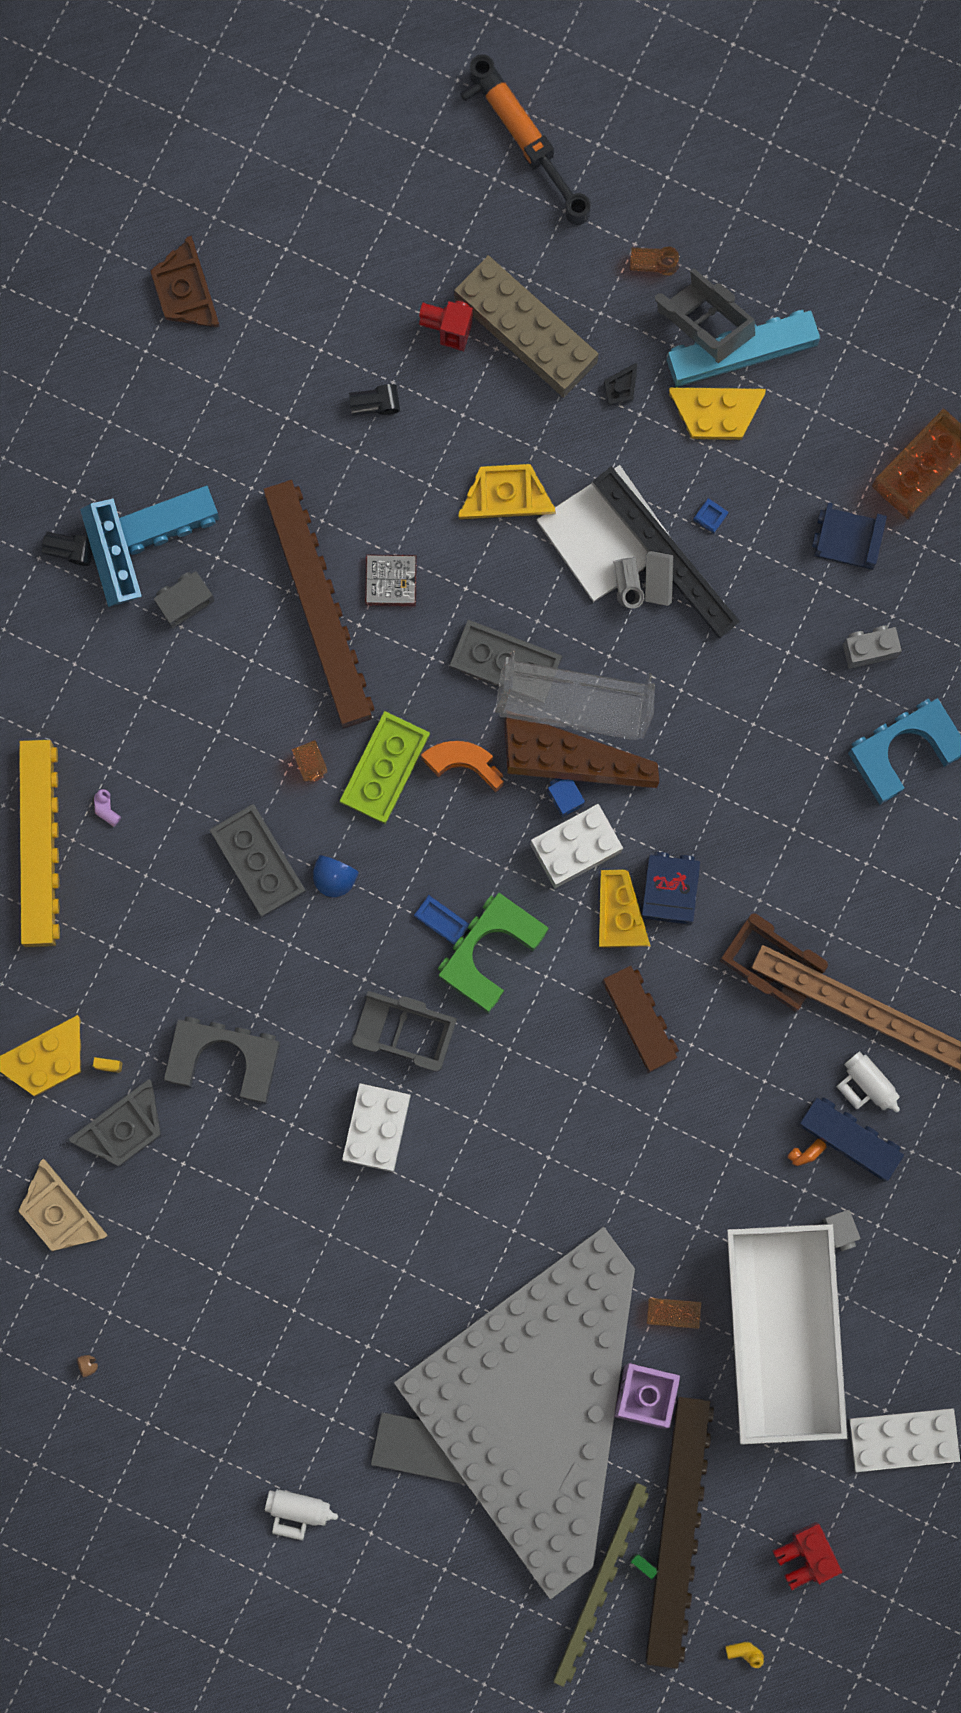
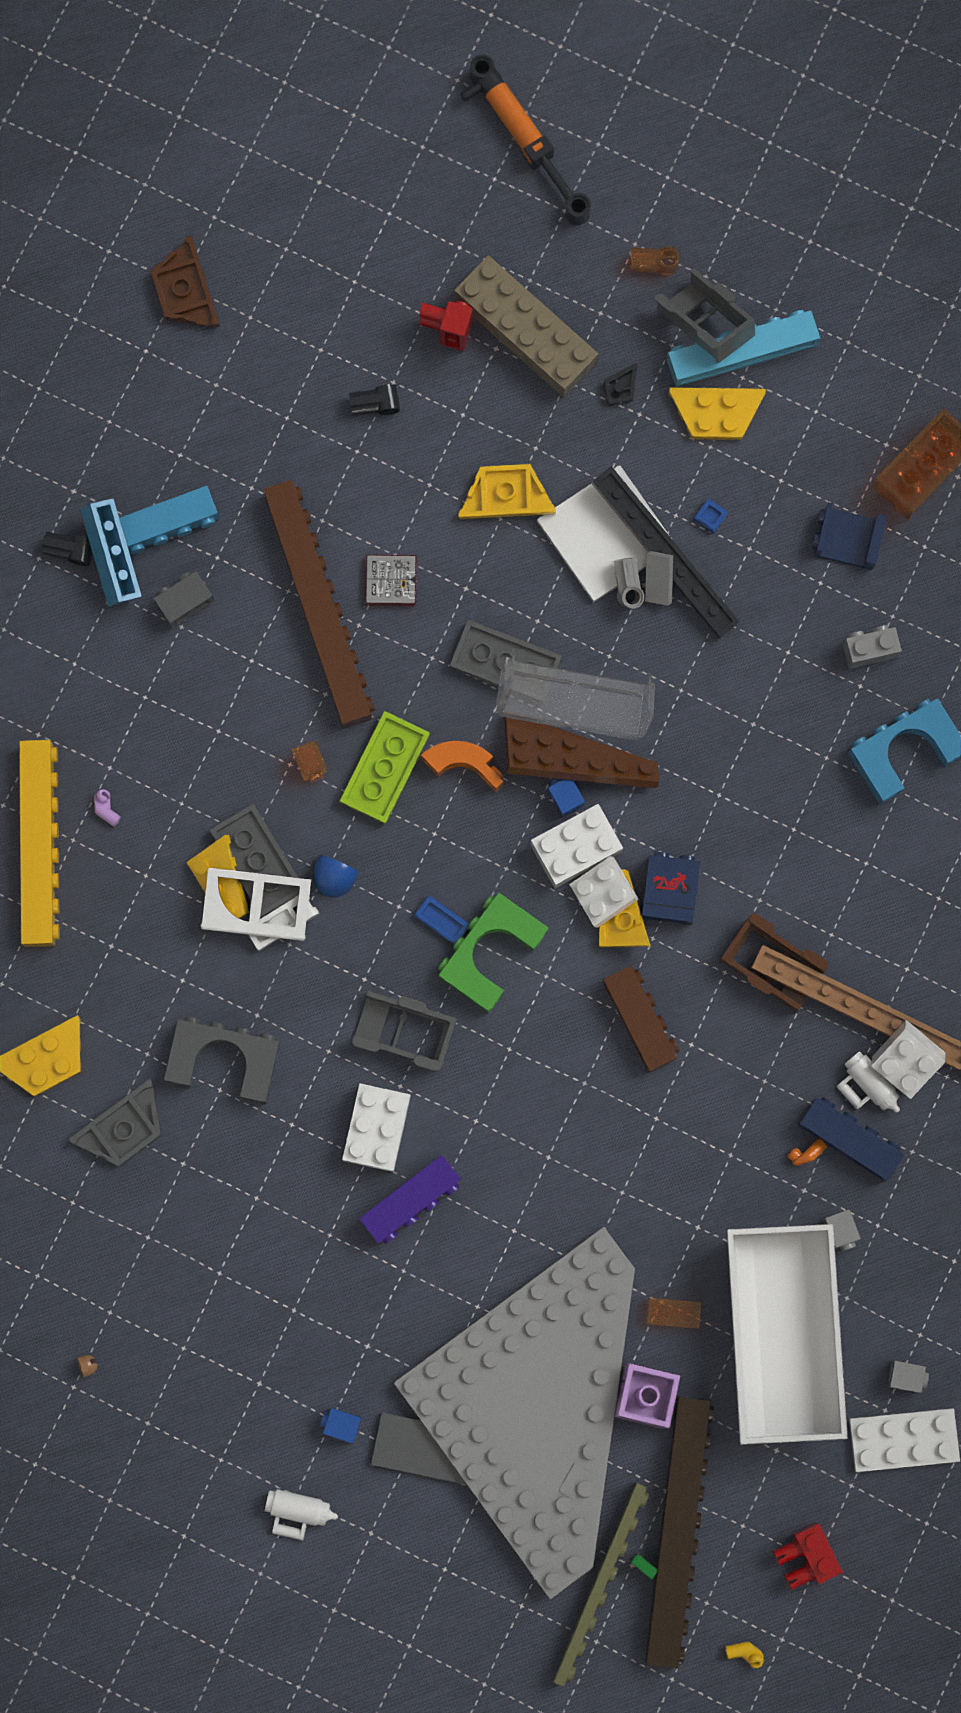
tan wing [19,1159,108,1251] -> none
yellow tile [93,1057,122,1073] -> none
none -> yellow wing [187,834,249,919]
none -> white window [201,868,311,941]
none -> white plate [249,895,320,951]
none -> blue brick [320,1408,362,1443]
none -> dark purple brick [359,1155,461,1244]
none -> white plate [569,856,639,928]
none -> white brick [871,1020,945,1099]
none -> light grey brick [887,1361,929,1393]

